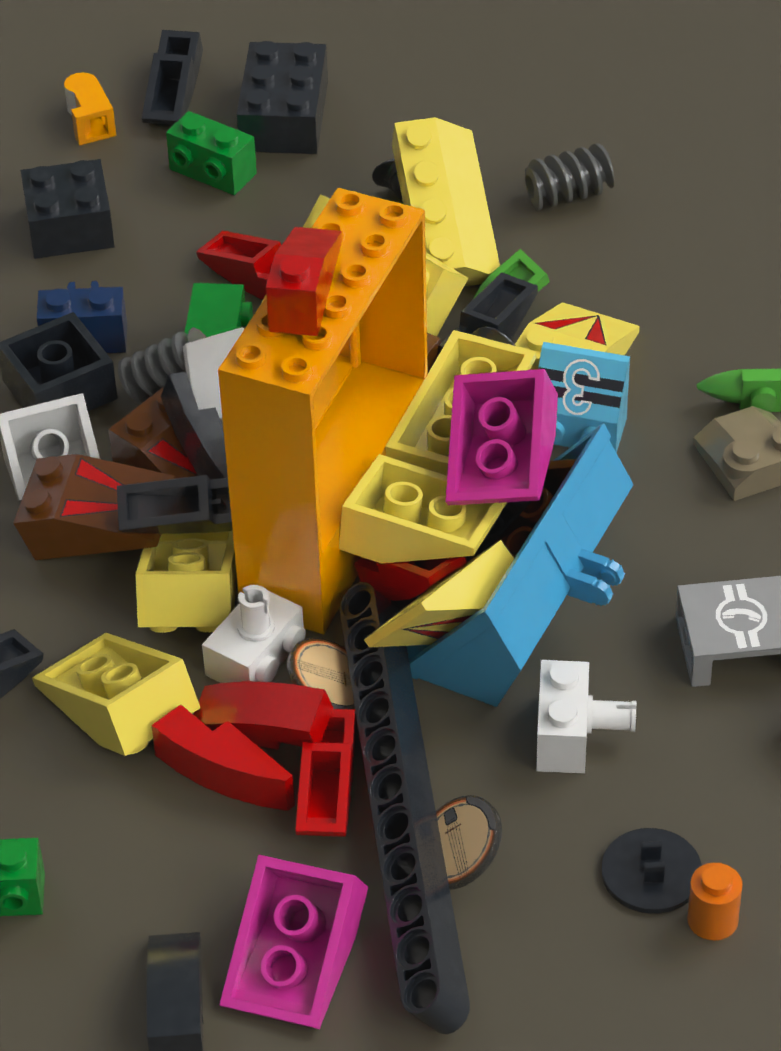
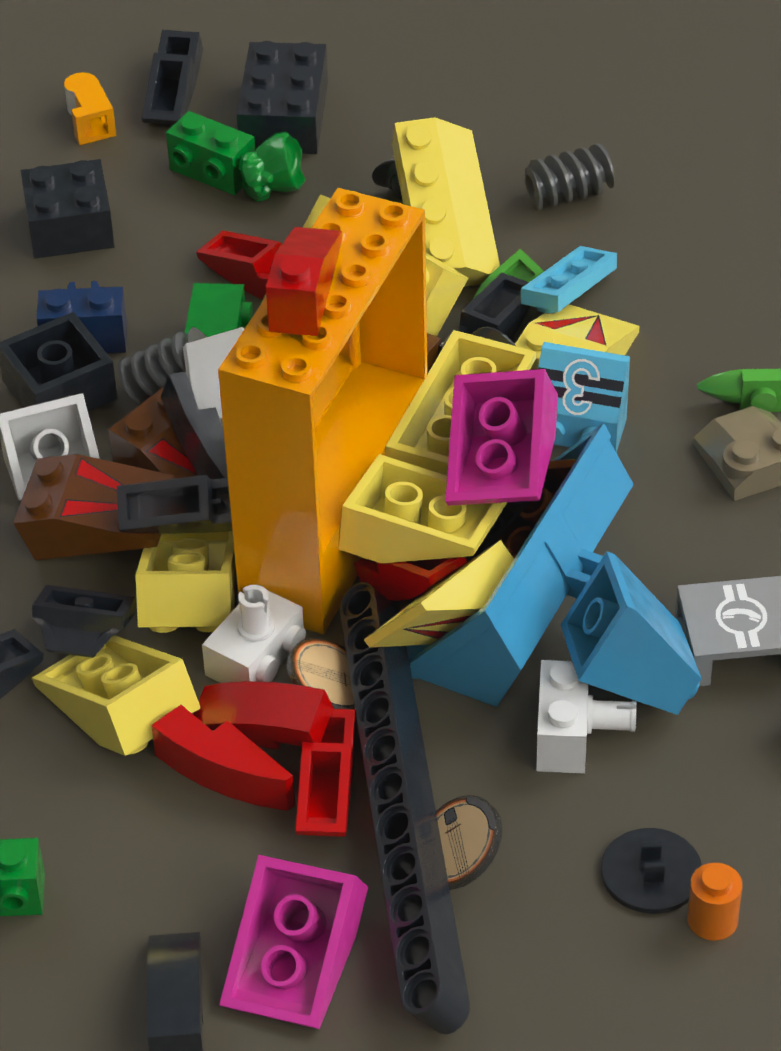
none -> black slope [32,585,135,658]
none -> green hair [238,132,306,202]
none -> medium azure plate [521,246,617,313]
none -> dark azure slope [560,551,702,715]

